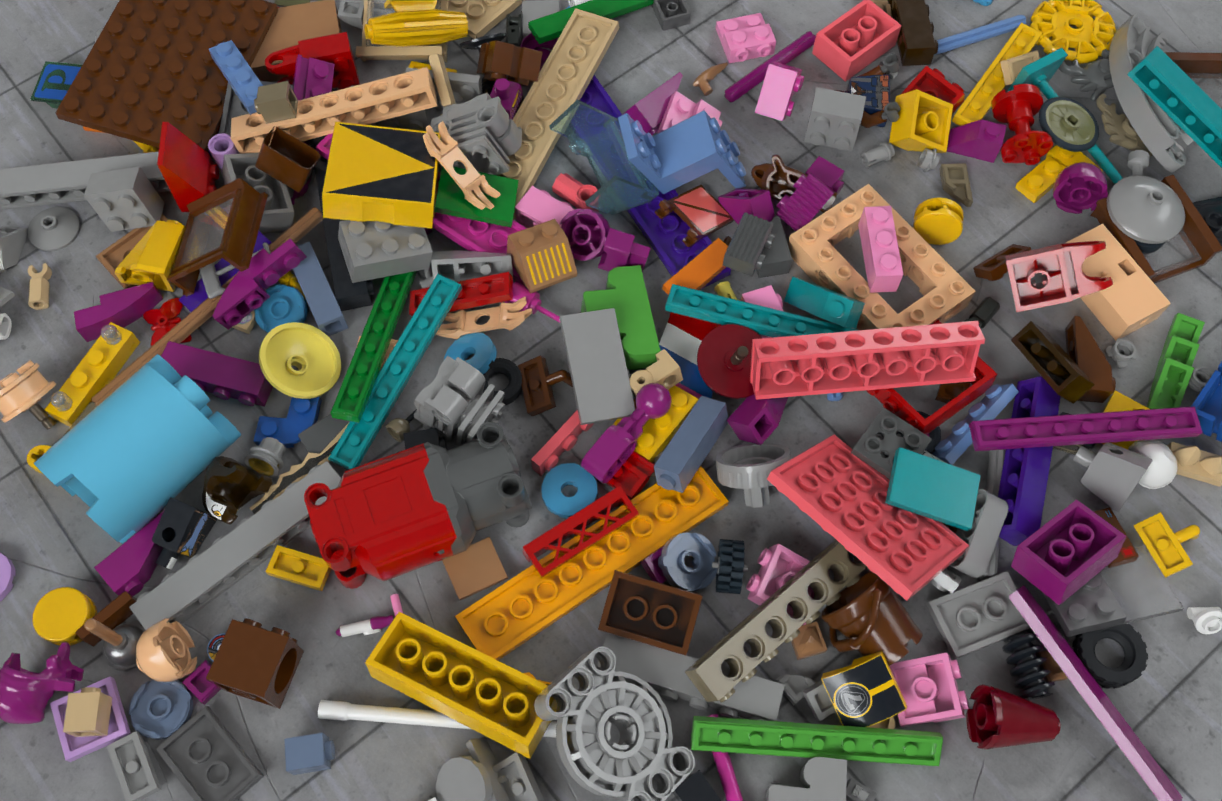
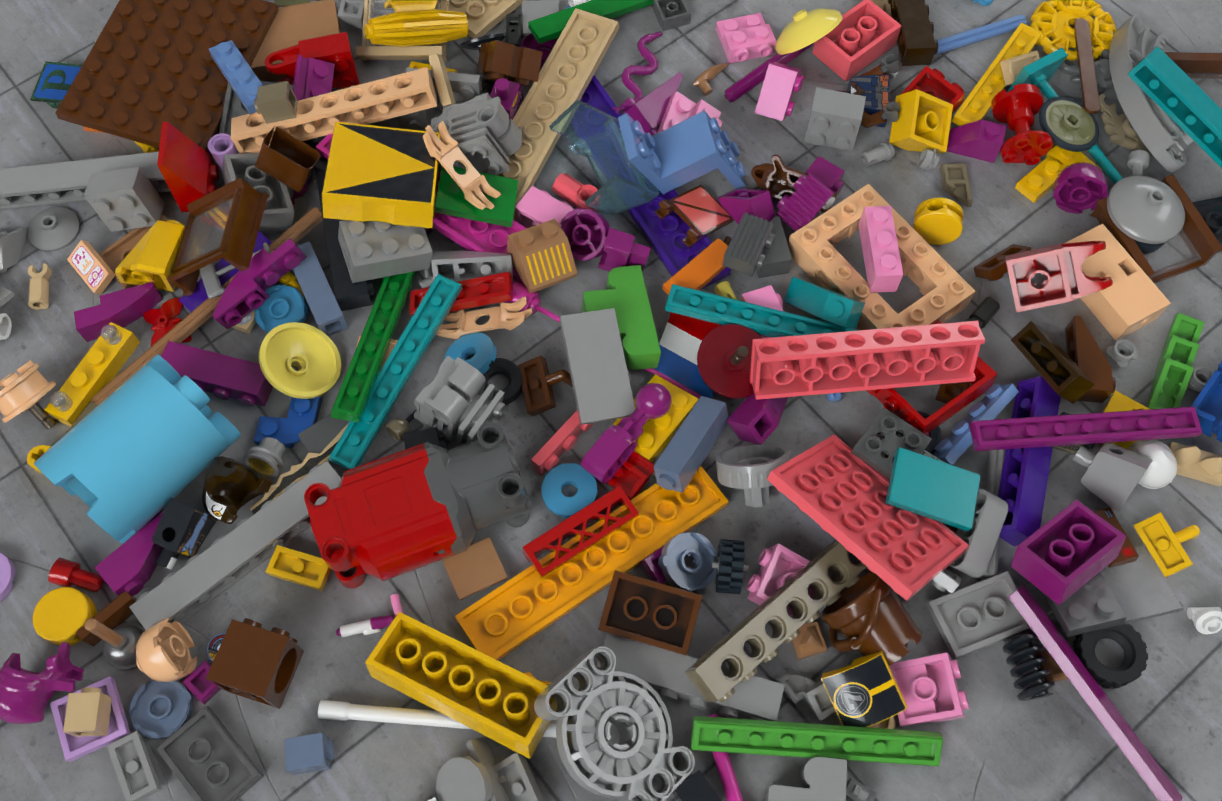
tan leg [629,349,683,399] -> none
dark red cone [966,684,1061,749] -> none
none -> red piece [48,557,104,592]
none -> tile [67,240,115,294]
none -> magenta animal [612,32,662,114]
none -> light yellow dish [775,8,843,55]
none -> reddish brown piece [1073,18,1100,114]

